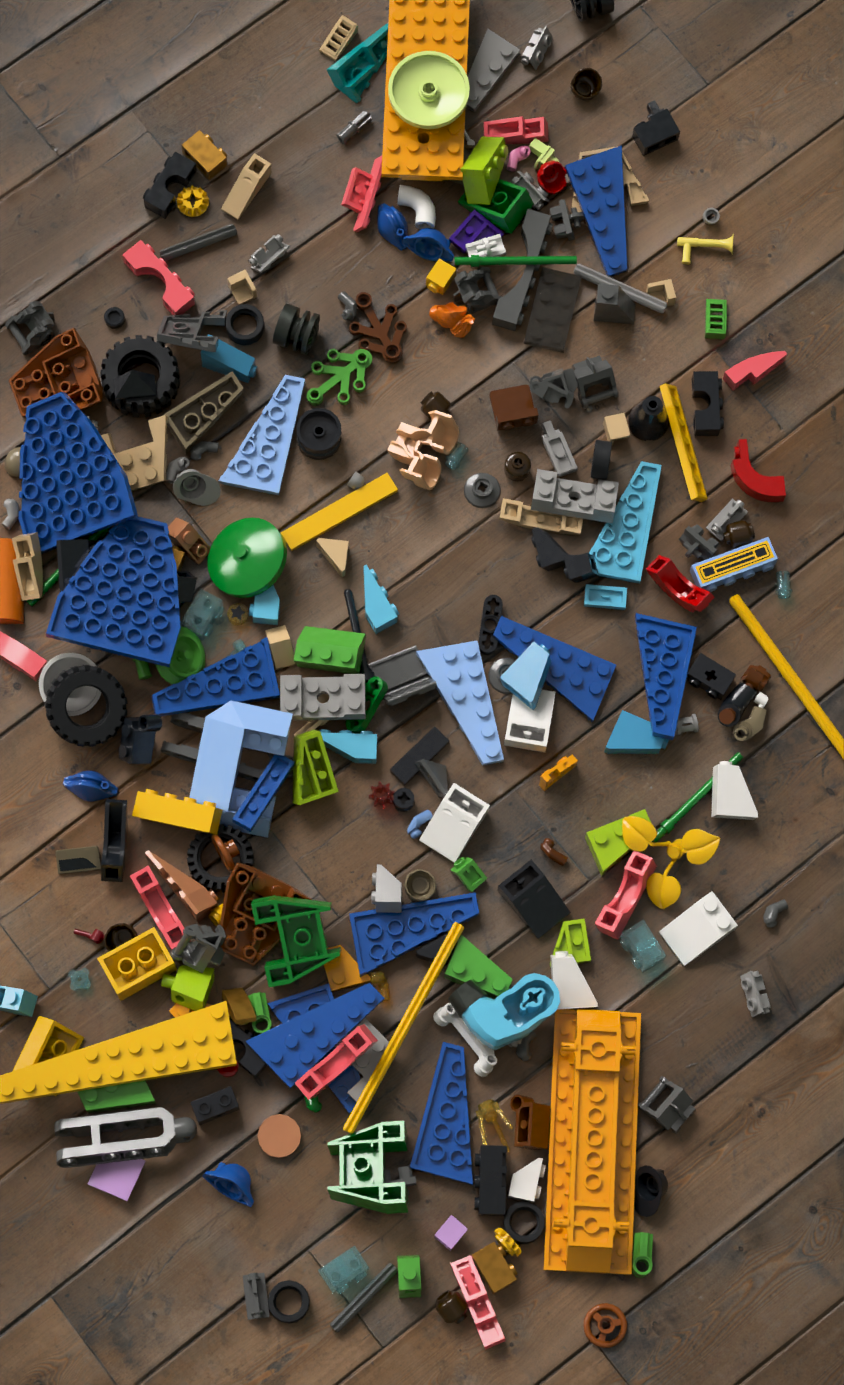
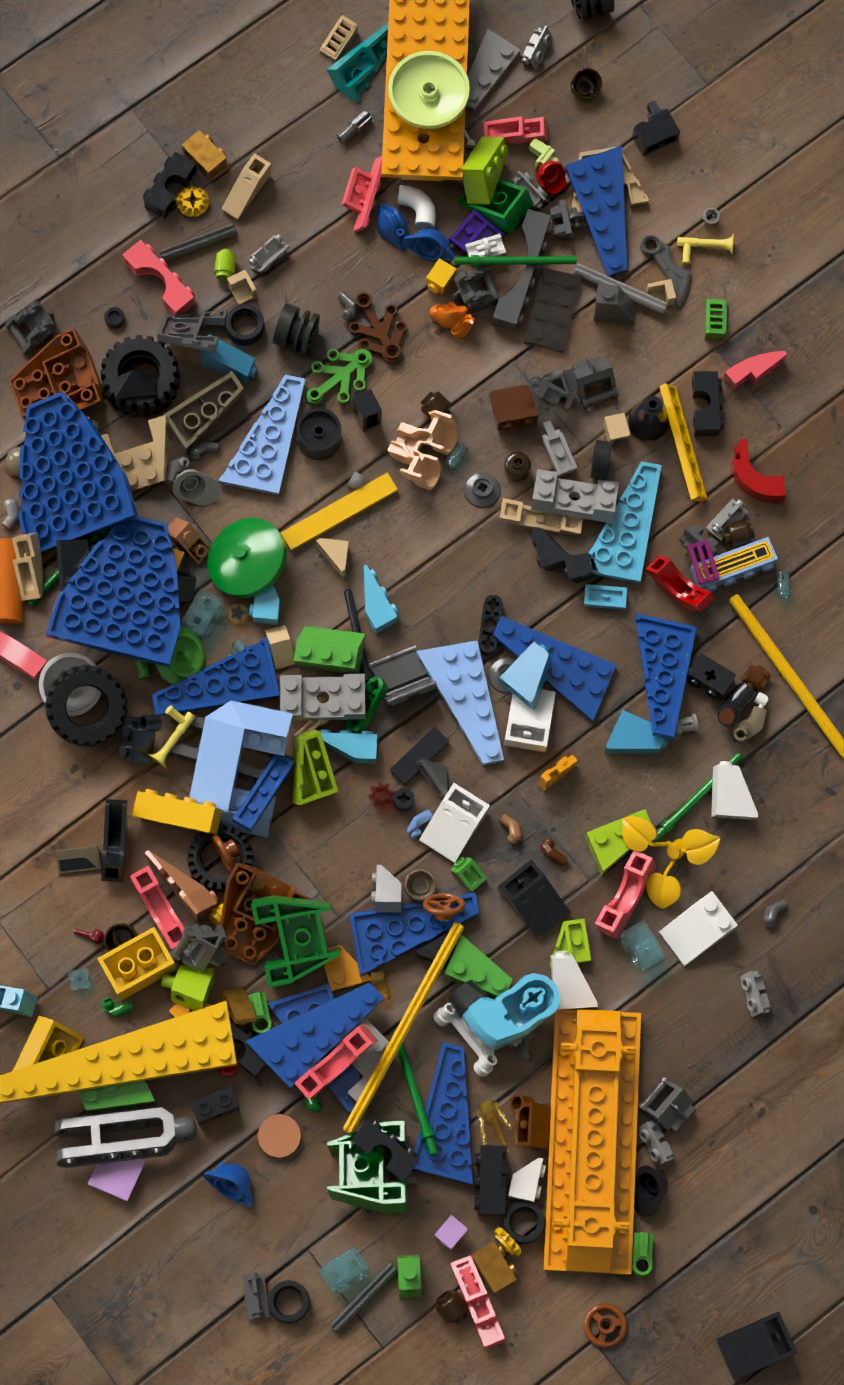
blue hat [63,770,118,802] -> none
bright pink arm [506,146,531,172] -> none
none -> green arm [102,997,134,1017]
none -> light yellow piece [148,706,195,768]
none -> lime brick [214,249,236,281]
none -> black arch [350,1120,419,1182]
none -> black brick [352,389,382,432]
none -> green bar [392,1033,438,1156]
none -> dark orange piece [423,893,466,921]
none -> medium nougat arm [499,814,522,844]
none -> light grey hinge [637,1120,674,1167]
none -> dark grey piece [640,235,691,308]
none -> magenta tile [687,539,720,585]
none -> black slope [716,1311,797,1380]

